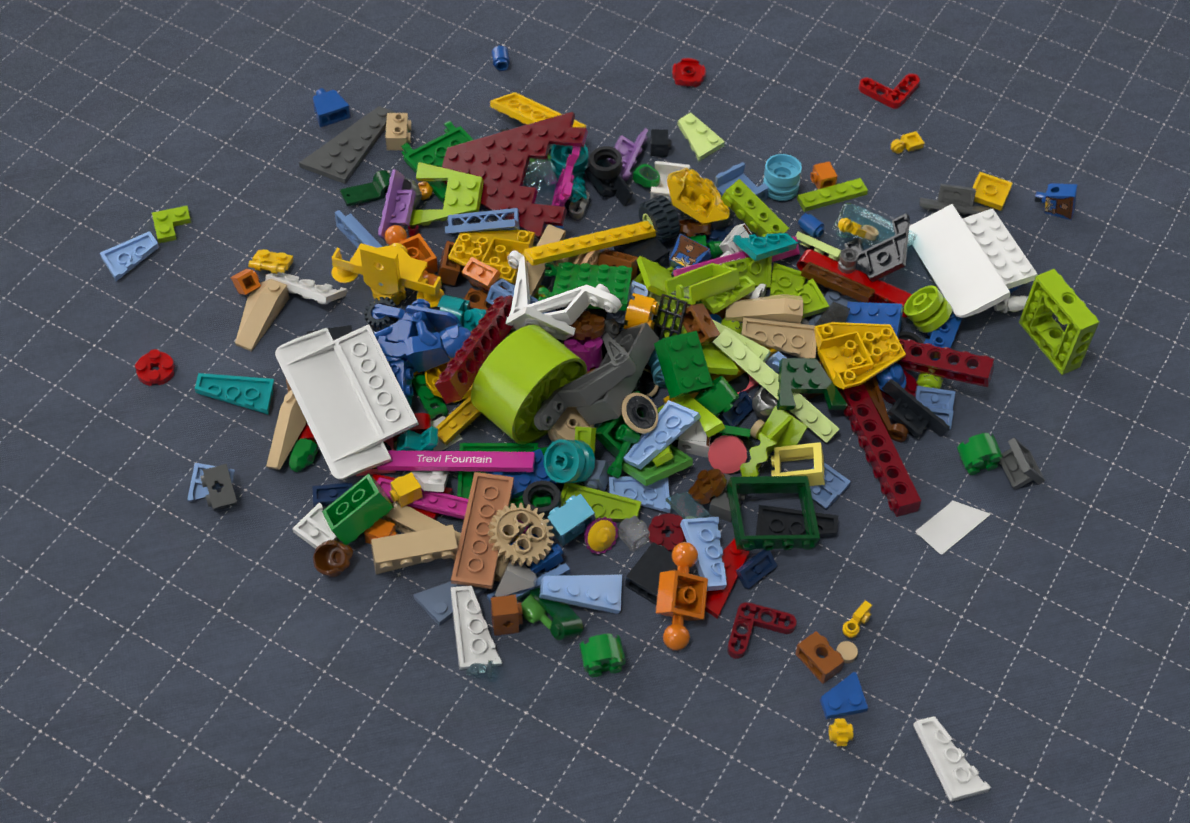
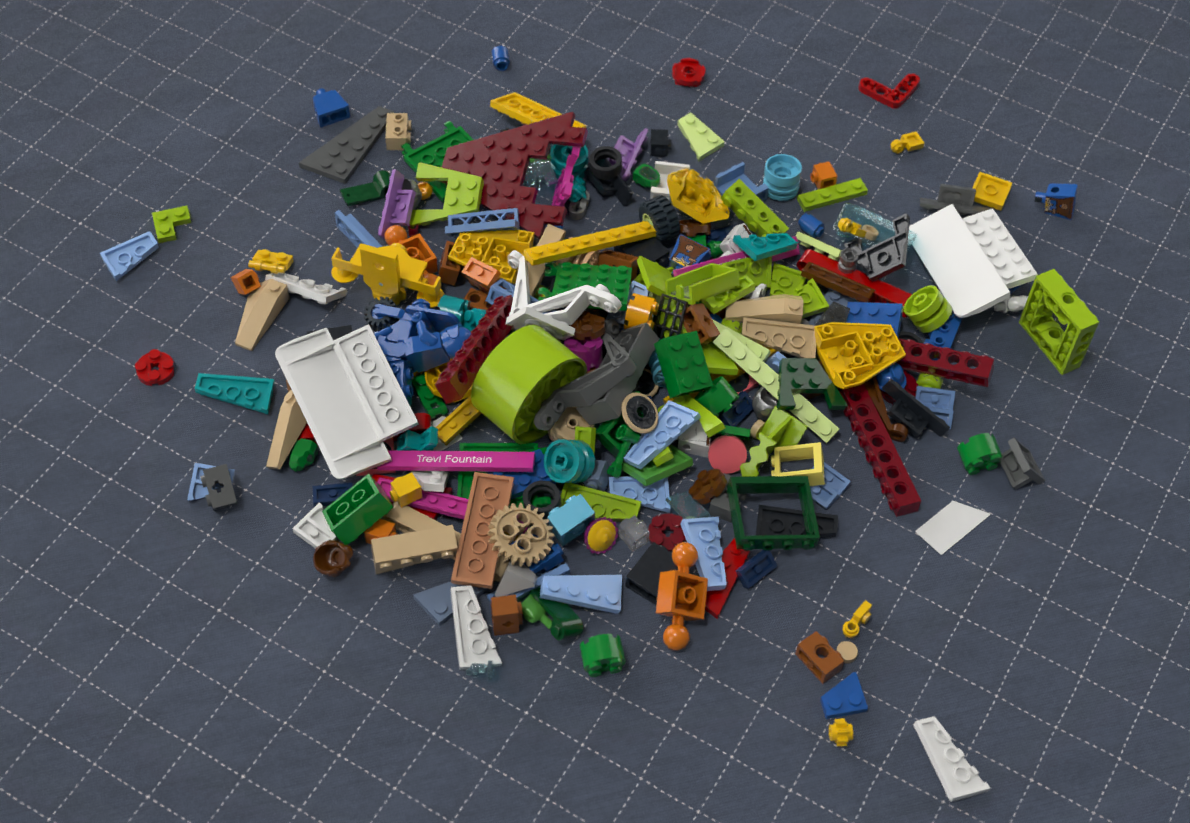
dark red beam [727,602,797,659] -> none

